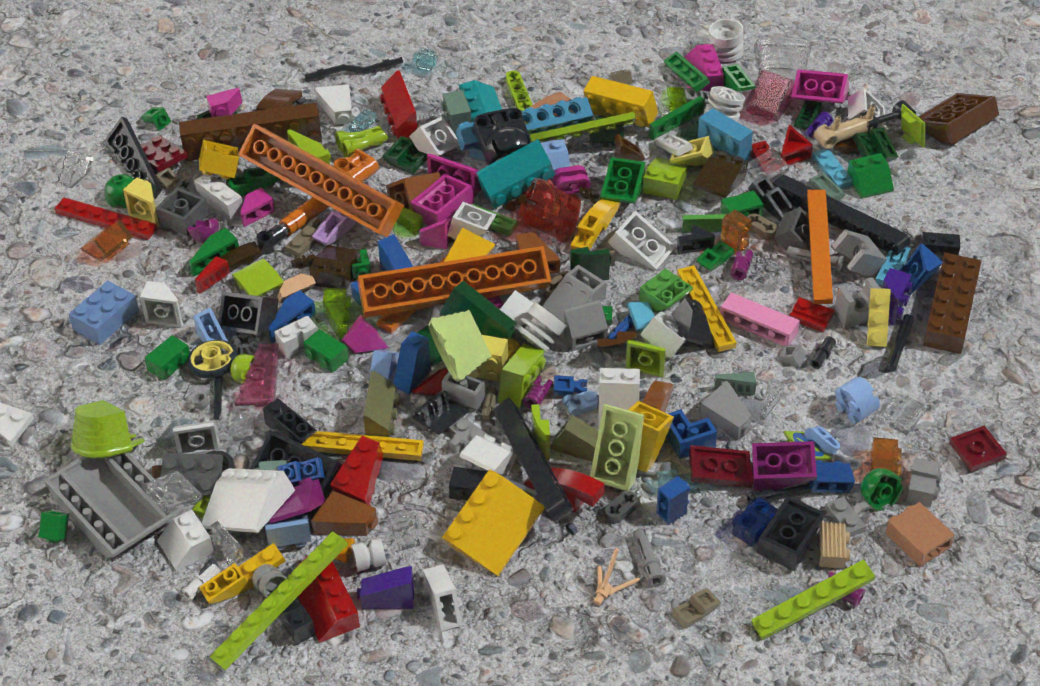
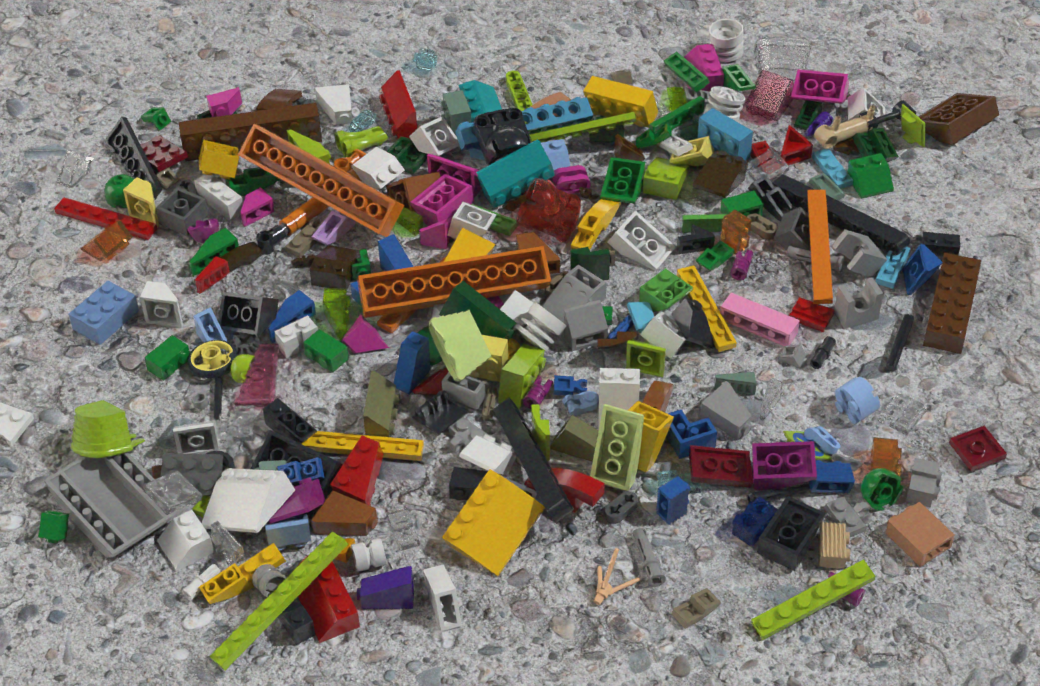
lime slope [232,258,284,297] -> none
light nougat slope [277,274,316,302] -> none
black bar [304,57,403,81] -> none
light blue slope [369,349,399,380] -> none
light yellow plate [866,288,891,347] -> none
dark purple slope [882,268,913,325] -> none
none -> white slope [351,147,405,190]
none -> green slope [636,124,672,148]

